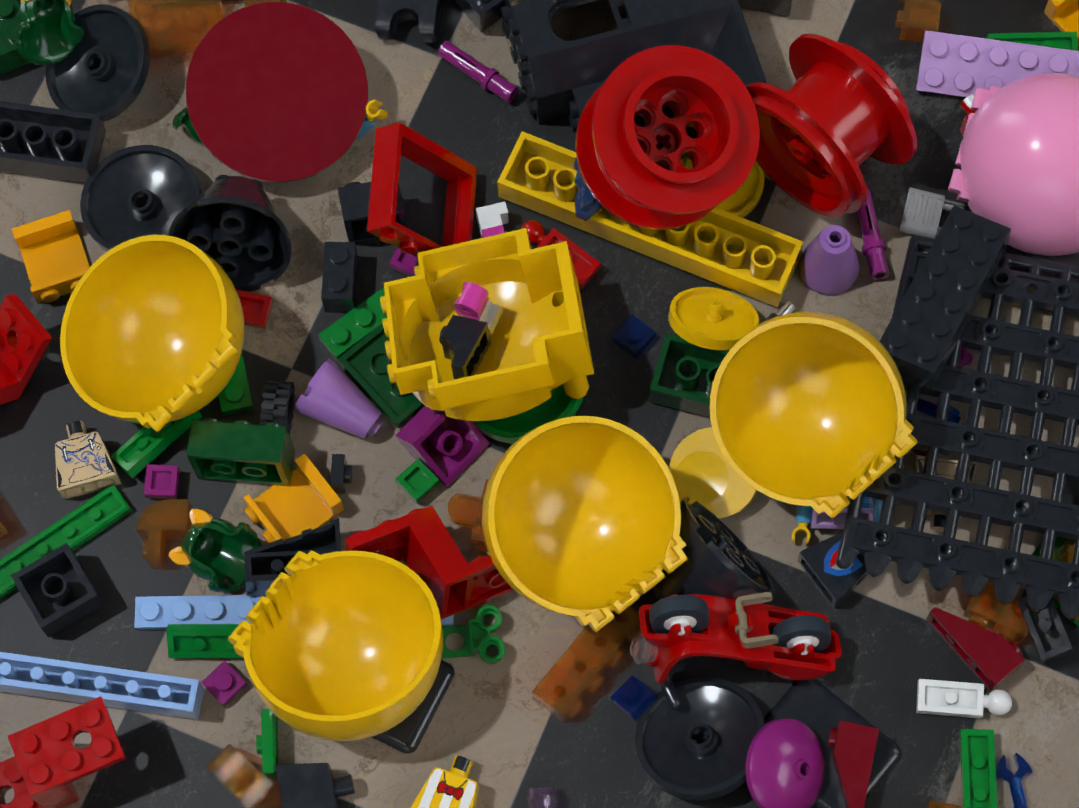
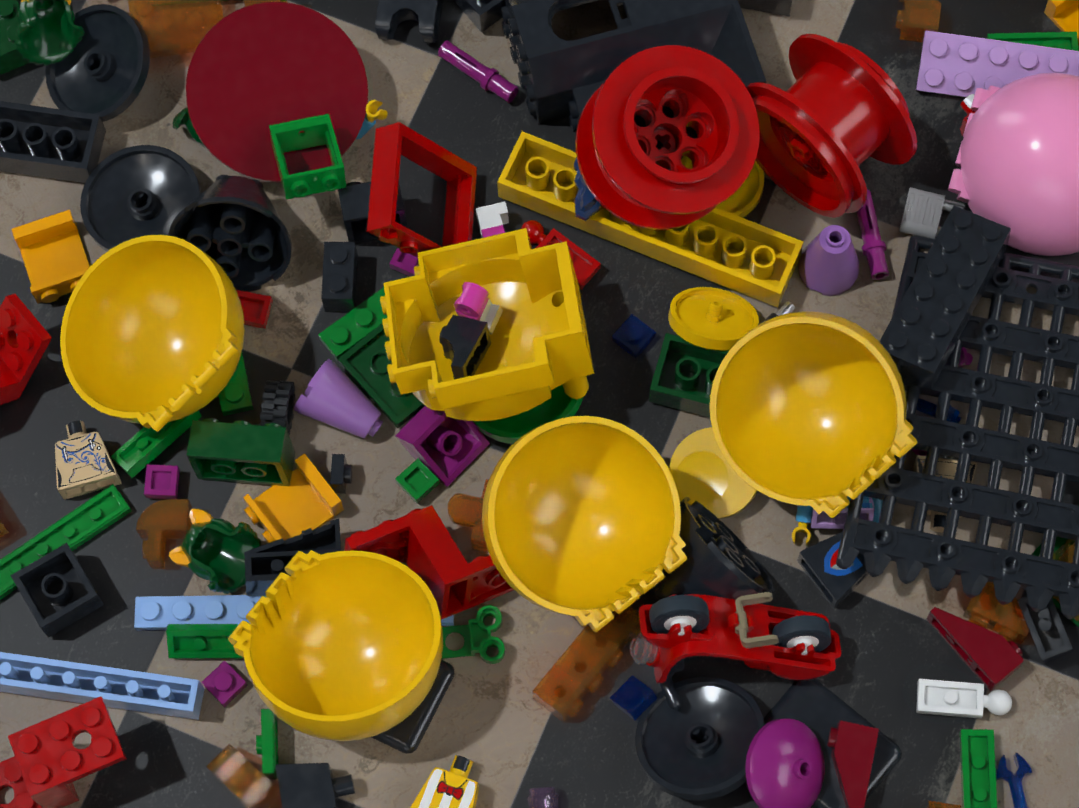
none -> green window [269,114,346,200]

